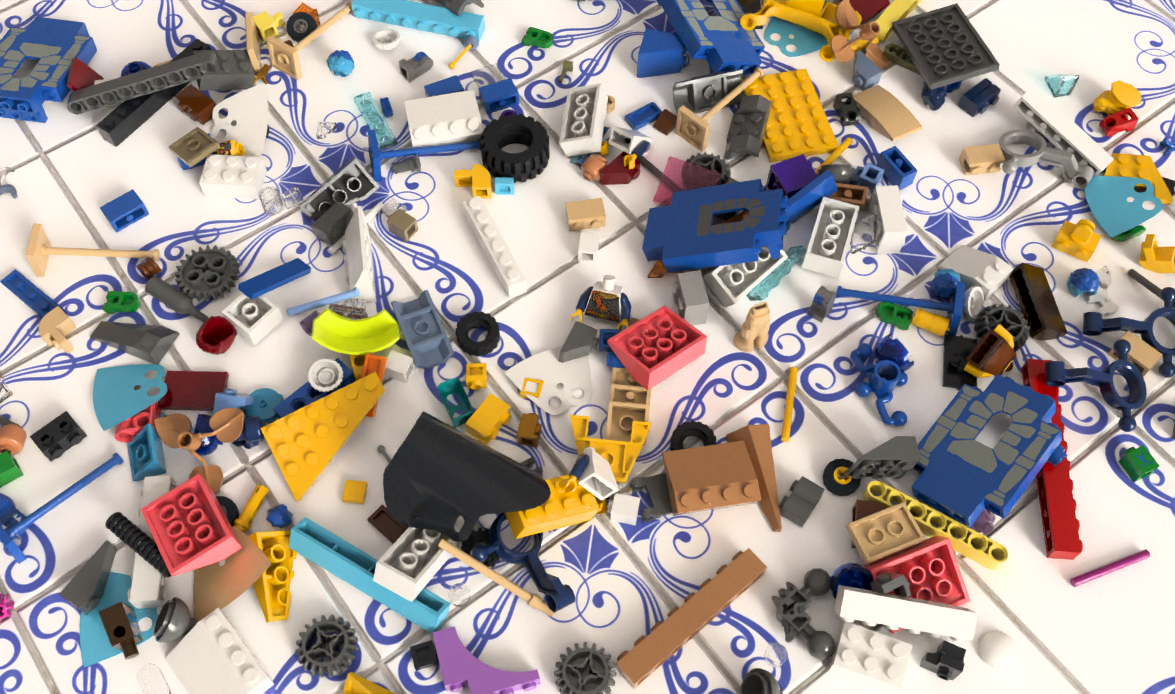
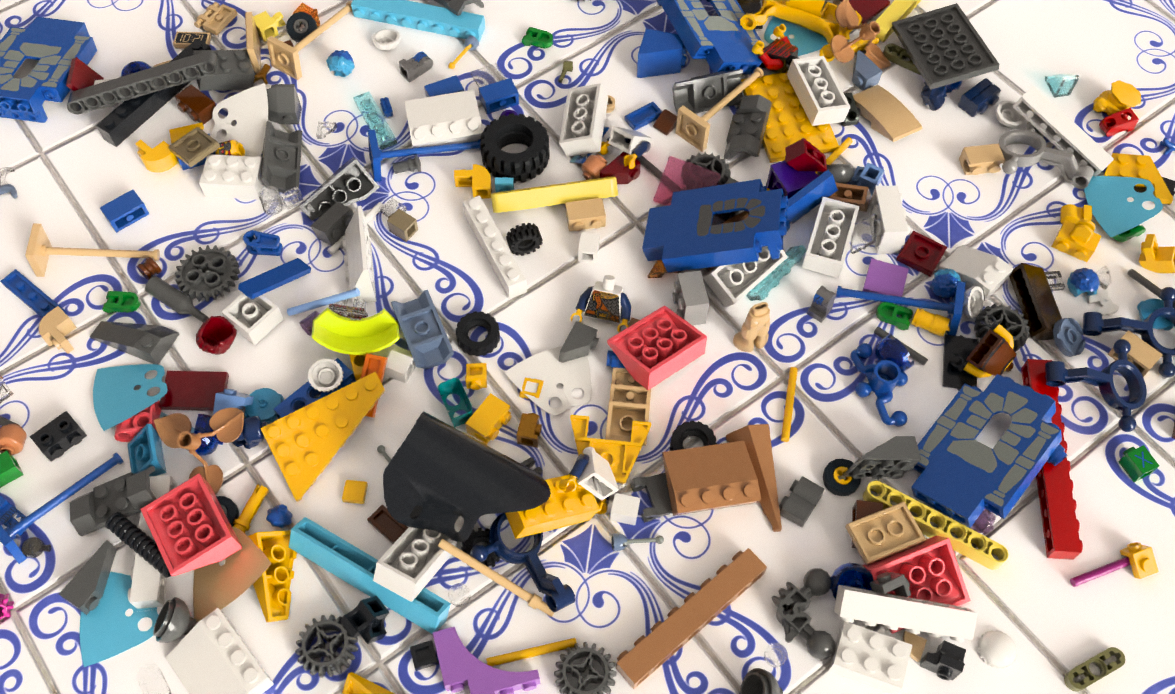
dark brown torso [99,602,143,660] -> none
blue slope [599,329,619,352] -> none
blue brick [876,146,918,191] -> none
none -> clear smoke piece [22,537,51,558]
none -> dark grey piece [69,466,156,536]
none -> yellow brick [135,140,179,172]
none -> yellow tile [169,122,204,144]
none -> tile [173,32,211,48]
none -> tan plate [194,2,238,35]
none -> dark grey wedge [227,84,302,125]
none -> blue piece [243,230,283,256]
none -> dark grey piece [262,121,302,193]
none -> black brick [340,596,389,644]
none -> yellow bar [486,638,576,667]
none -> light yellow beam [491,177,618,213]
none -> black tyre [506,223,543,256]
none -> hinge [611,533,664,551]
none -> torso [752,24,800,73]
none -> dark red slope [785,138,827,172]
none -> white brick [787,56,850,126]
none -> medium lavender tile [862,258,909,297]
none -> dark grey bar [874,326,928,366]
none -> dark red tile [896,231,947,277]
none -> tan tile [903,630,927,662]
none -> white hat [995,100,1025,127]
none -> clear tile [1044,271,1065,291]
none -> sand blue tile [1053,318,1085,357]
none -> yellow leg [1060,204,1092,225]
none -> olive beam [1064,647,1126,692]
none -> yellow bracket [1120,542,1159,579]
none -> dark azure piece [1137,298,1174,331]

